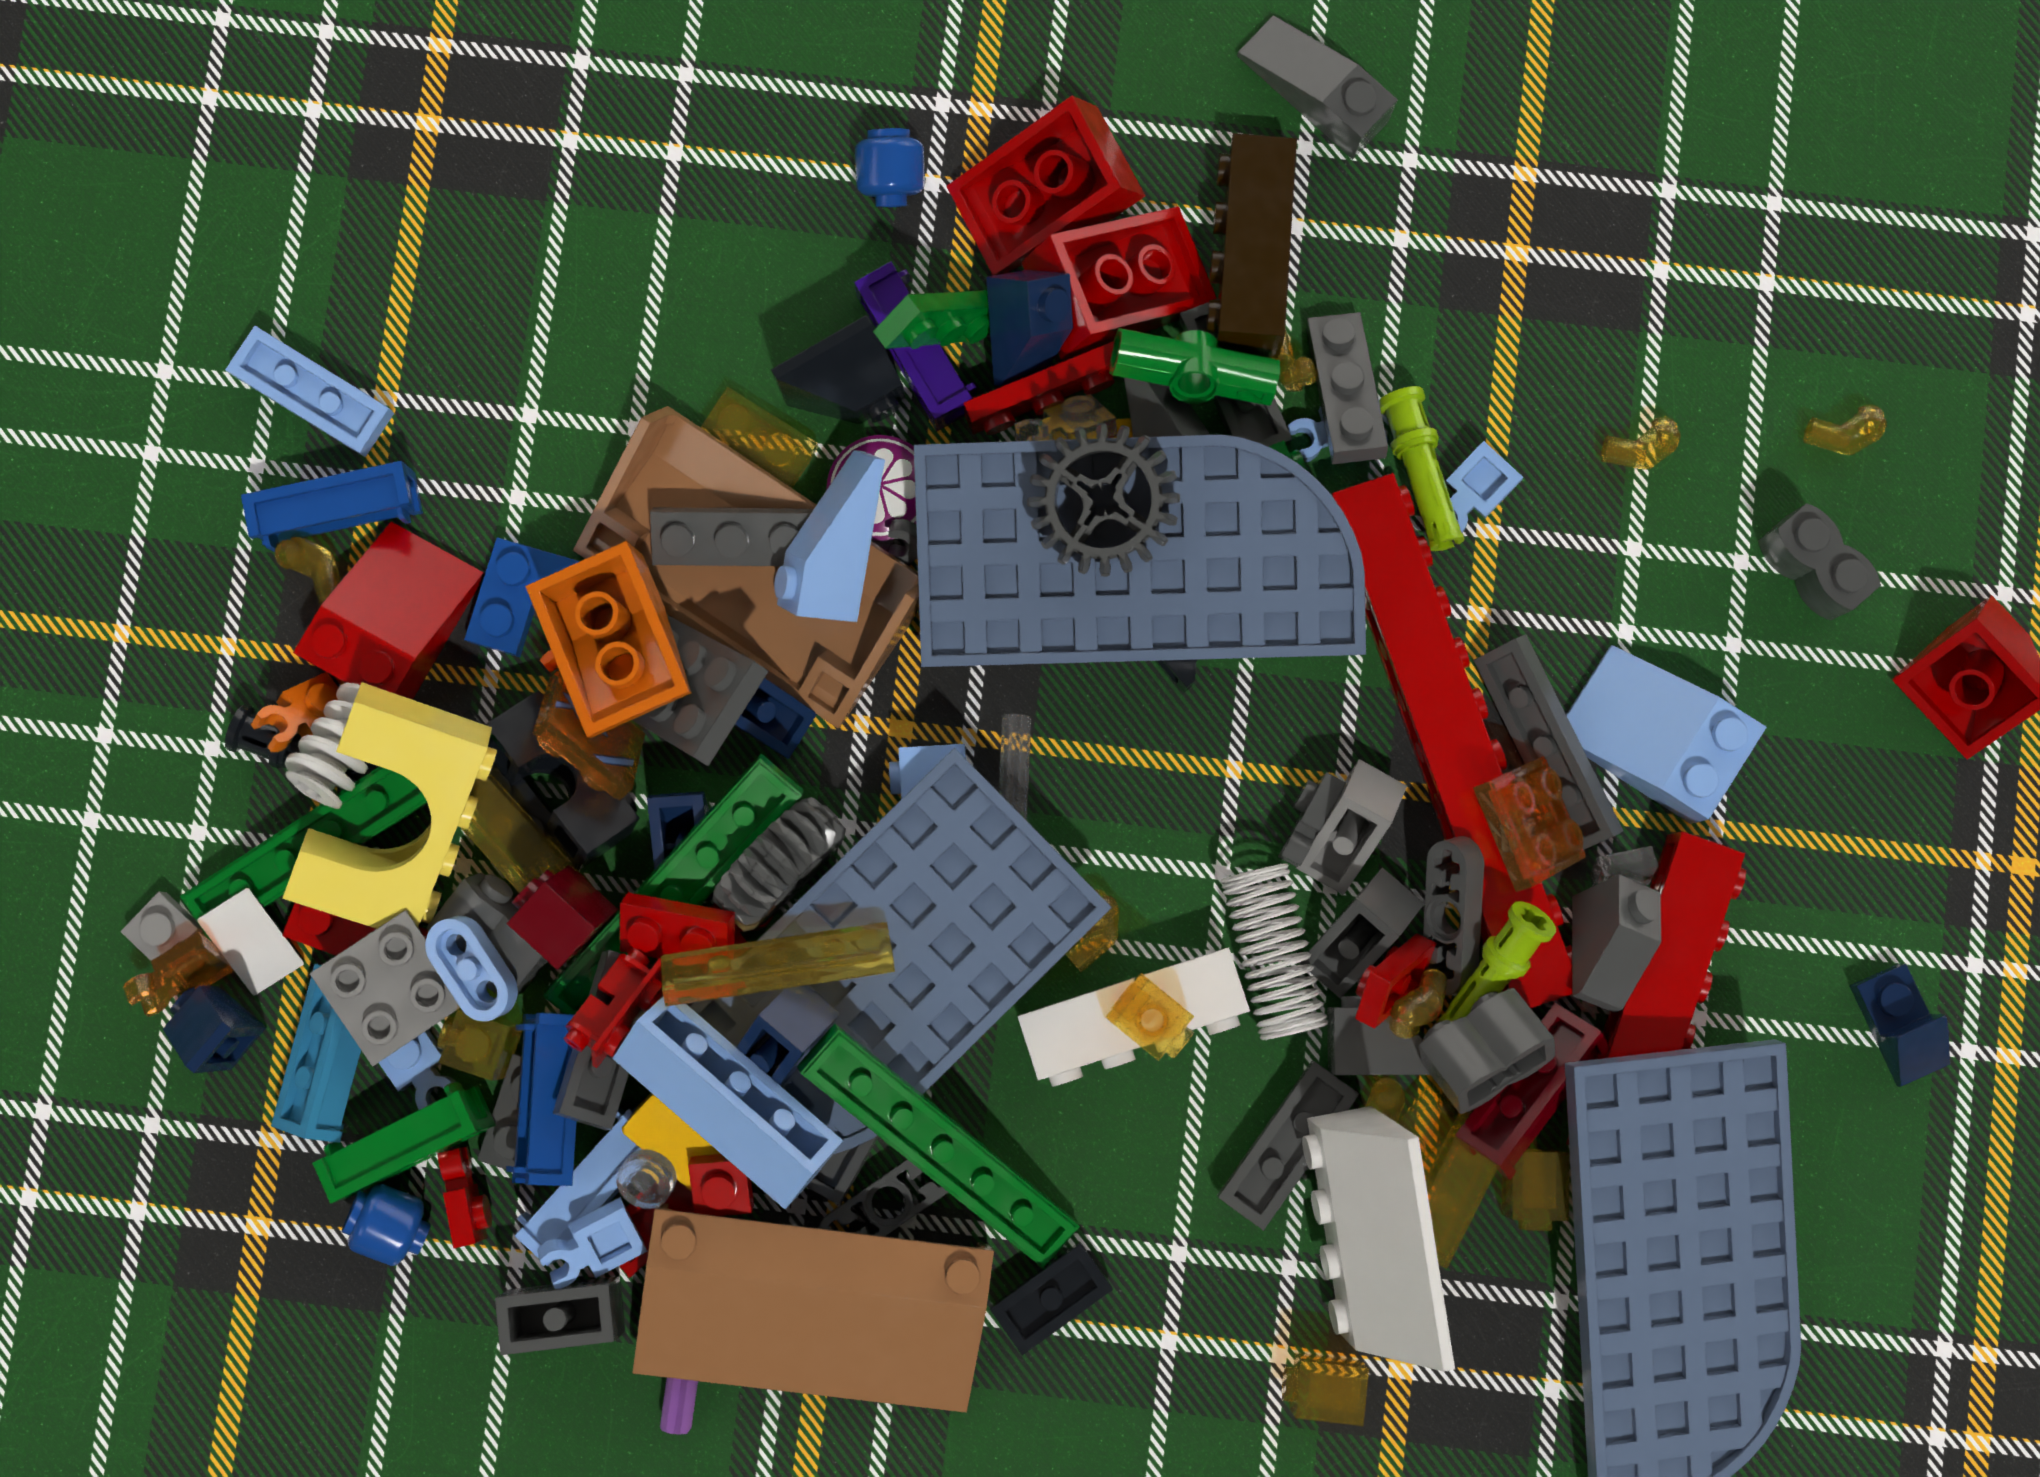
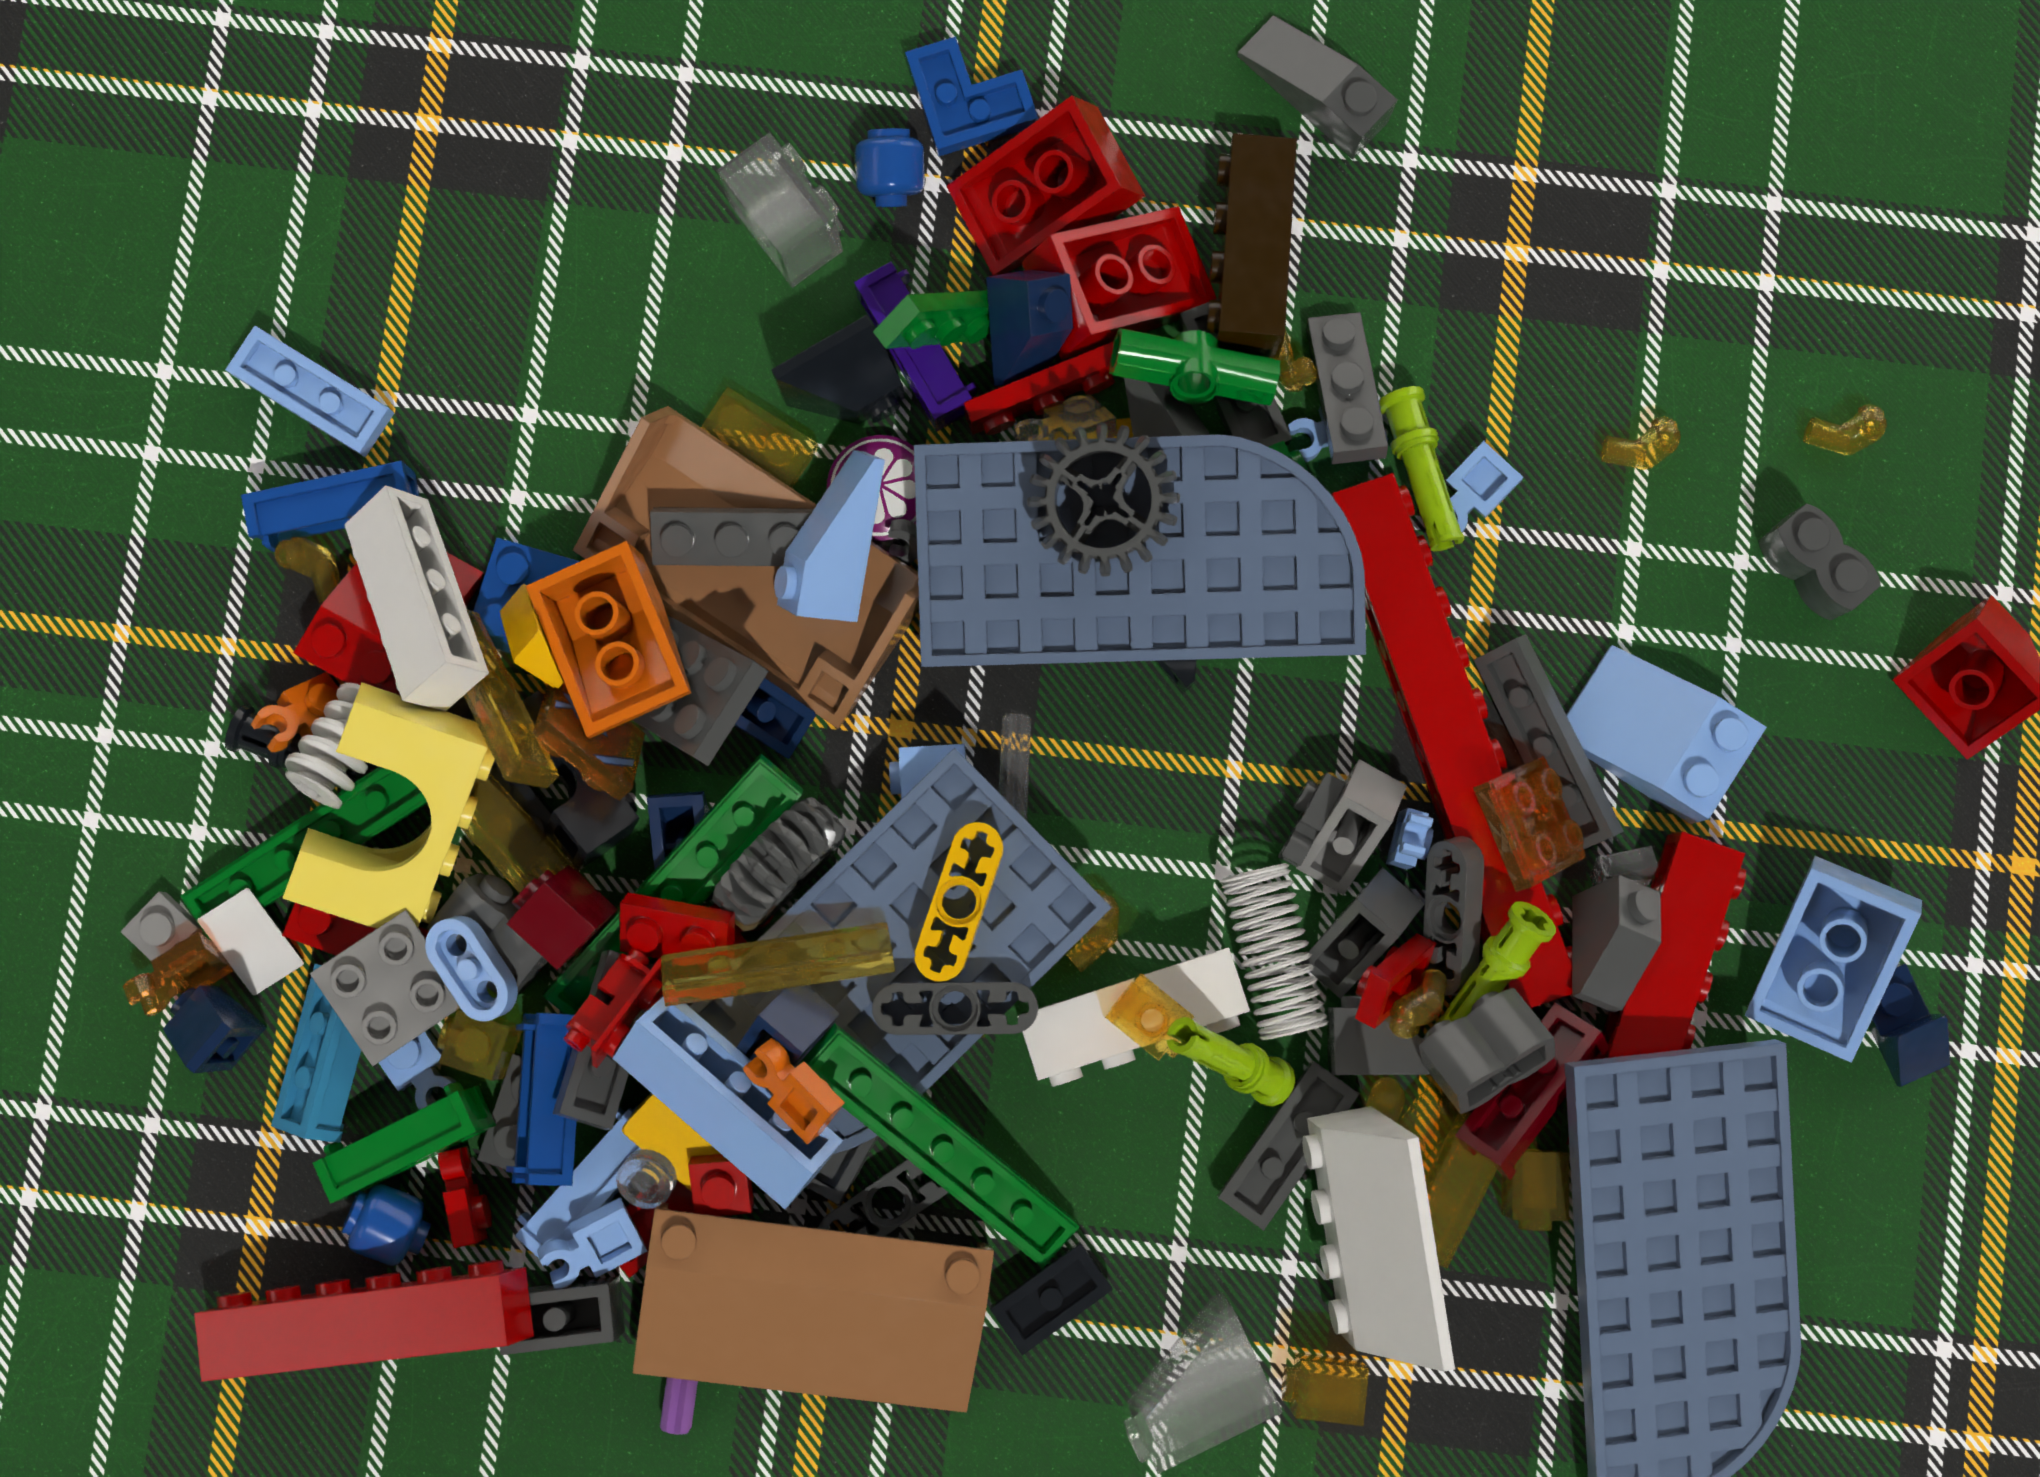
none -> red brick [194,1260,534,1382]
none -> white brick [344,485,489,711]
none -> clear yellow tile [464,610,559,788]
none -> yellow slope [500,584,563,688]
none -> clear brick [717,132,843,288]
none -> orange plate [743,1038,845,1145]
none -> dark grey beam [872,982,1038,1035]
none -> blue plate [905,36,1038,157]
none -> yellow beam [915,822,1004,981]
none -> clear slope [1123,1292,1283,1474]
none -> lime pin [1167,1017,1295,1106]
none -> light blue plate [1386,808,1433,870]
none -> light blue slope [1745,856,1922,1063]

